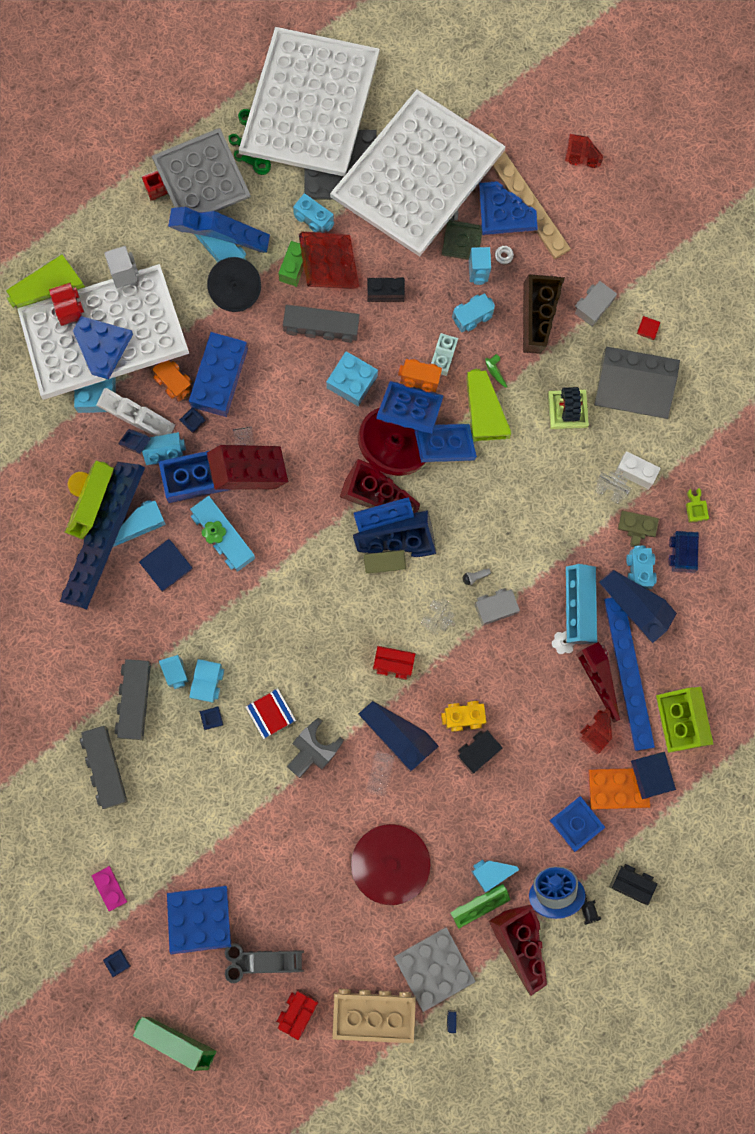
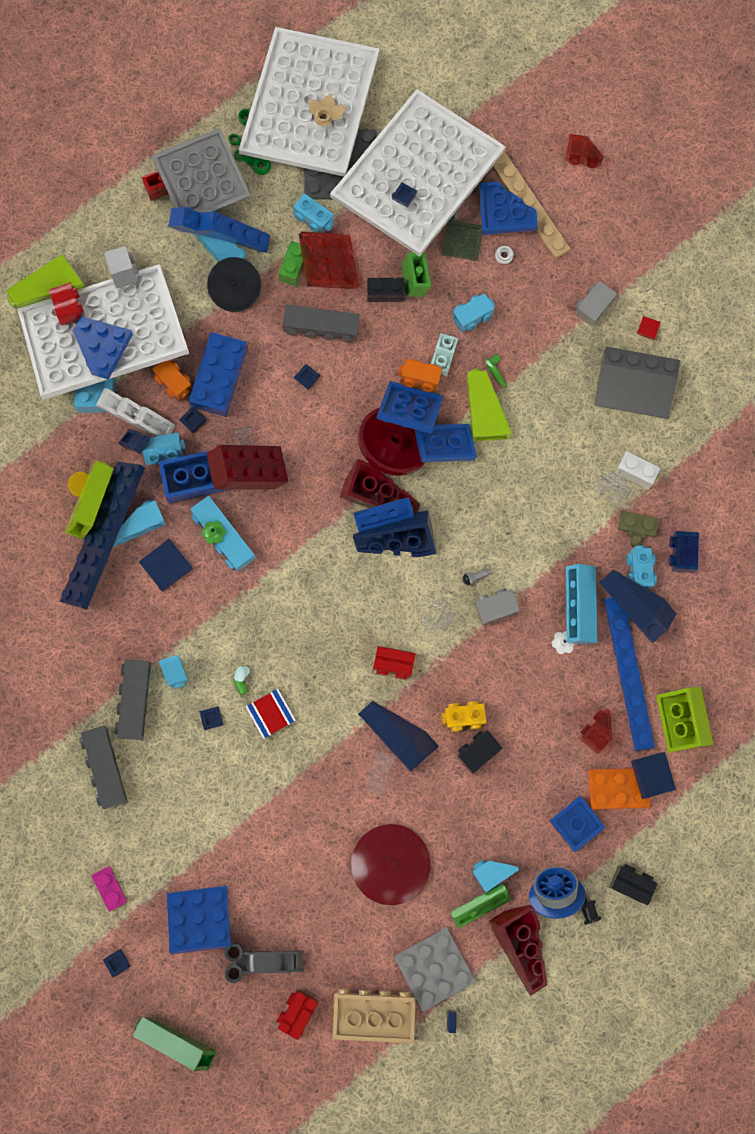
medium azure brick [189,659,225,703] -> none
dark grey connector [287,718,344,778] -> none
medium azure brick [326,351,378,407] -> none
olive slope [364,550,407,574] -> none
medium azure brick [469,247,491,285] -> none
dark brown wedge [523,274,565,354] -> none
plate [548,387,589,429] -> none
dark red wedge [576,642,620,723] -> none
lime plate [686,488,709,523] -> none
none -> arm [233,665,250,696]
none -> dark blue tile [294,364,320,390]
none -> tan plate [309,94,345,127]
none -> dark blue tile [392,182,417,208]
none -> bright green brick [401,253,431,297]

